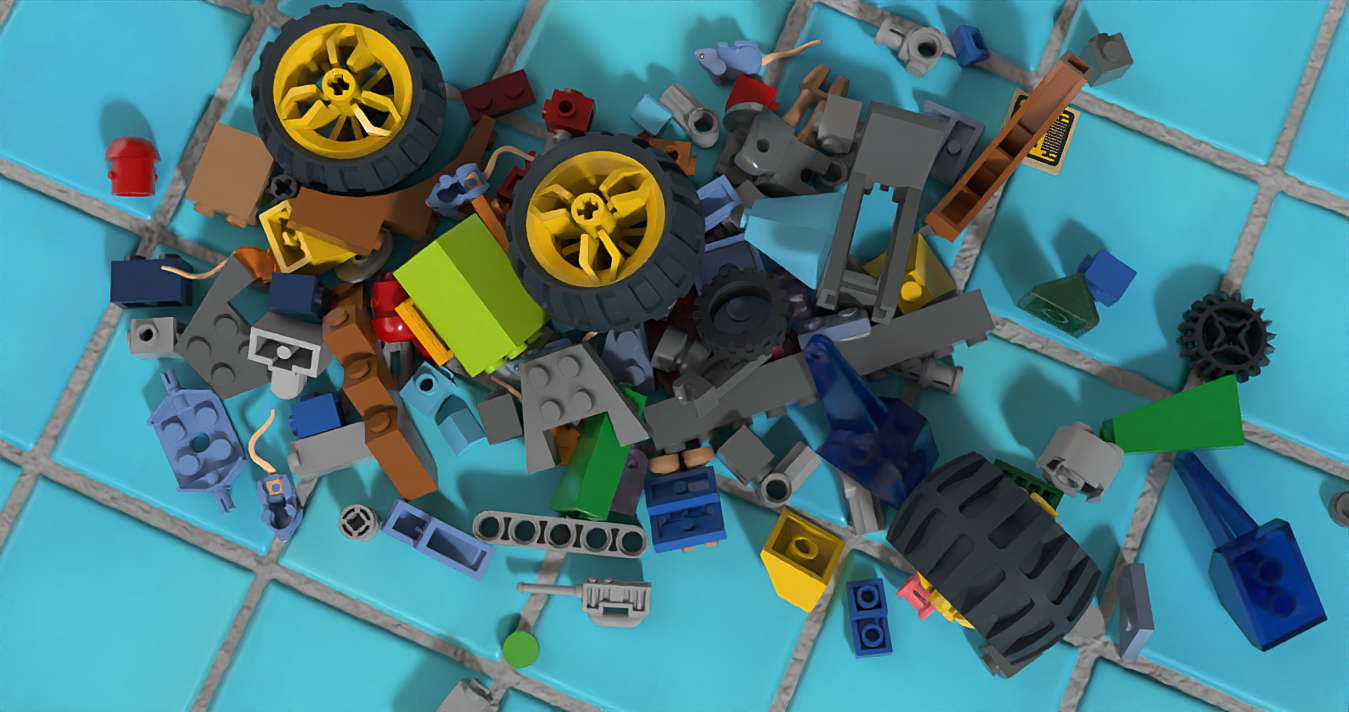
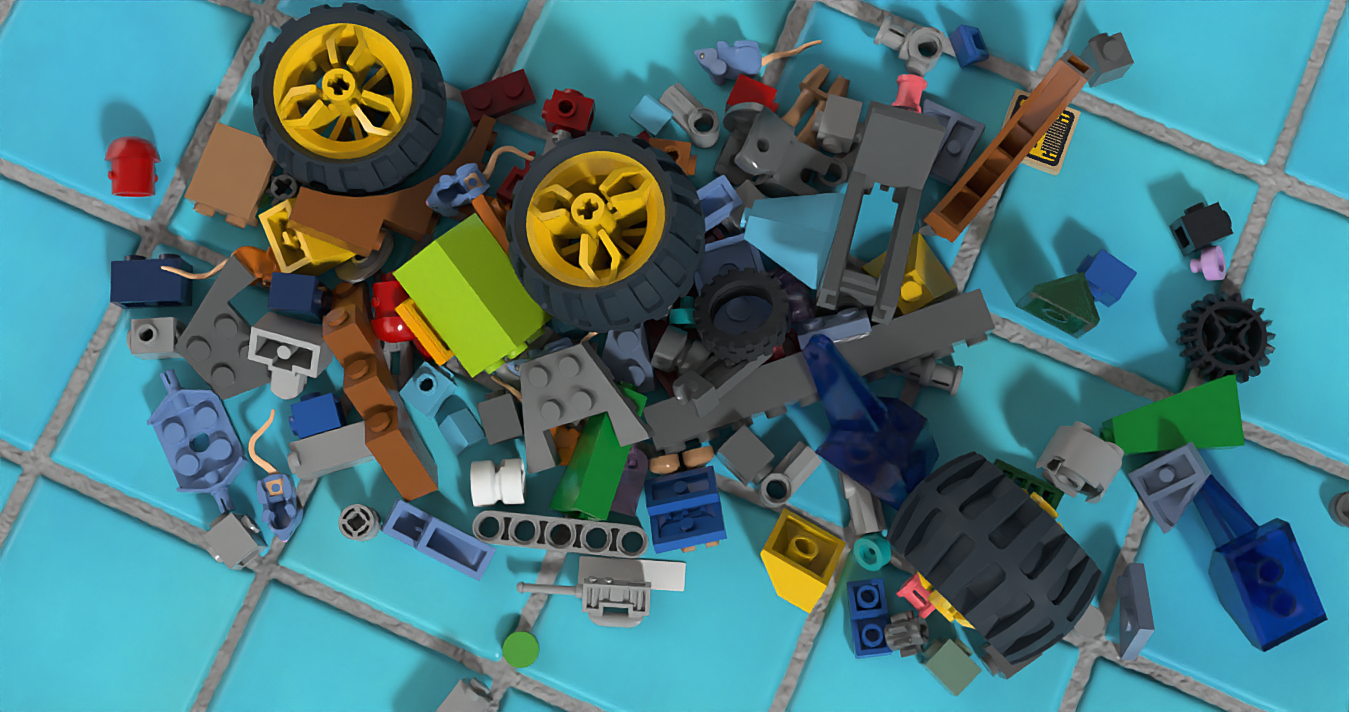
none -> light grey brick [203,512,268,570]
none -> white wheel [470,458,526,508]
none -> white sticker [578,556,686,591]
none -> teal tile [669,296,696,329]
none -> teal tile [853,532,891,571]
none -> dark grey gear [884,610,930,658]
none -> coral bush [891,74,927,114]
none -> sand green brick [919,637,982,697]
none -> sand blue wing [1128,441,1211,534]
none -> black brick [1169,202,1233,257]
none -> lavender tile [1190,245,1226,281]

